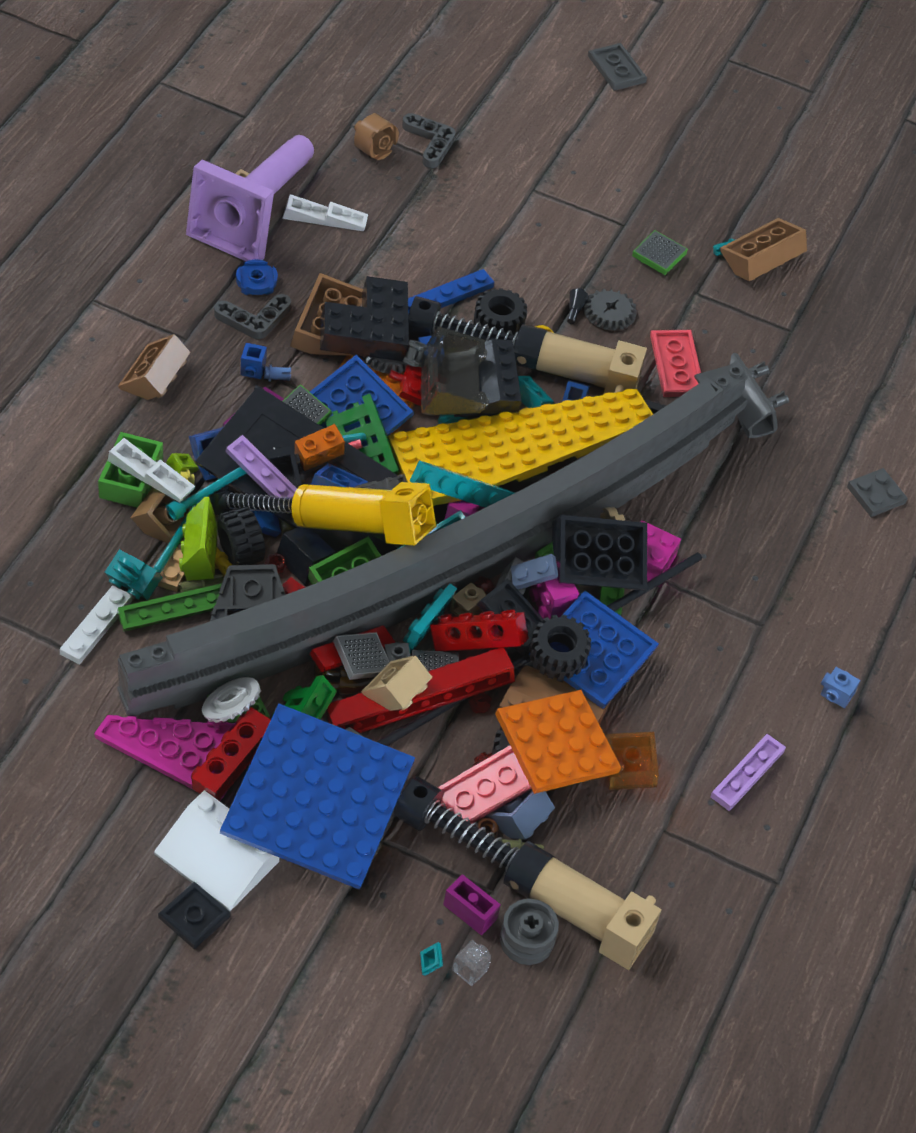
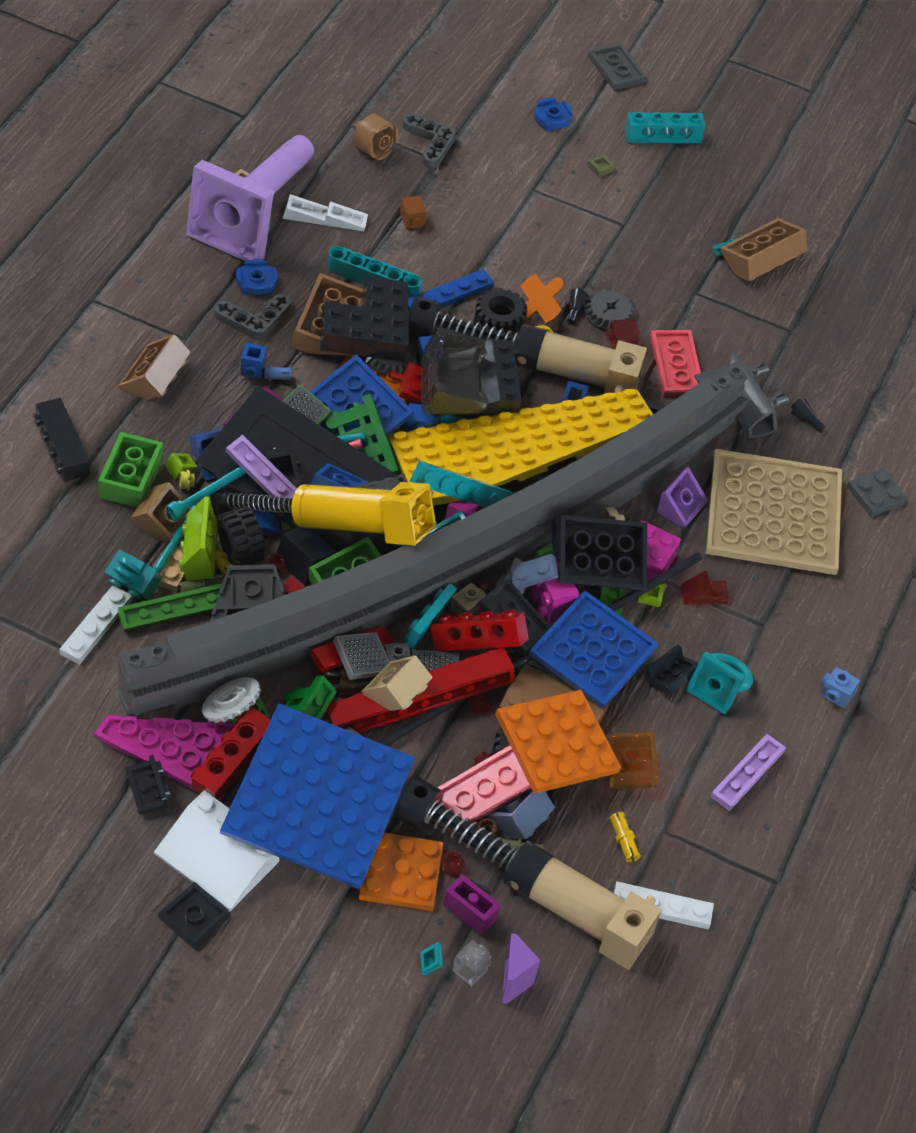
white slope [108,438,195,503] -> none
orange brick [294,424,345,471] -> none
dark grey bush [403,340,428,367] -> none
dark grey wheel [500,899,559,965] -> none
teal slope [518,376,554,408] -> none
black tyre [529,615,591,680] -> none
tile [632,230,688,275] -> none
none -> black brick [33,397,90,482]
none -> black bracket [125,755,171,815]
none -> teal beam [328,246,422,298]
none -> orange plate [359,833,444,912]
none -> dark orange brick [400,196,427,229]
none -> blue brick [405,403,438,432]
none -> clear red plate [441,851,465,875]
none -> medium lavender slope [502,933,540,1004]
none -> orange piece [520,273,564,323]
none -> blue plate [534,98,572,131]
none -> olive tile [587,154,615,177]
none -> clear red slope [606,319,640,350]
none -> yellow pin [609,812,641,862]
none -> white plate [614,882,714,930]
none -> teal brick [624,112,705,143]
none -> lime plate [638,581,665,607]
none -> black bracket [647,645,698,695]
none -> medium lavender slope [657,466,708,527]
none -> clear red slope [680,571,729,604]
none -> teal tile [686,652,753,715]
none -> tan plate [705,449,842,575]
none -> black cone [791,398,826,432]

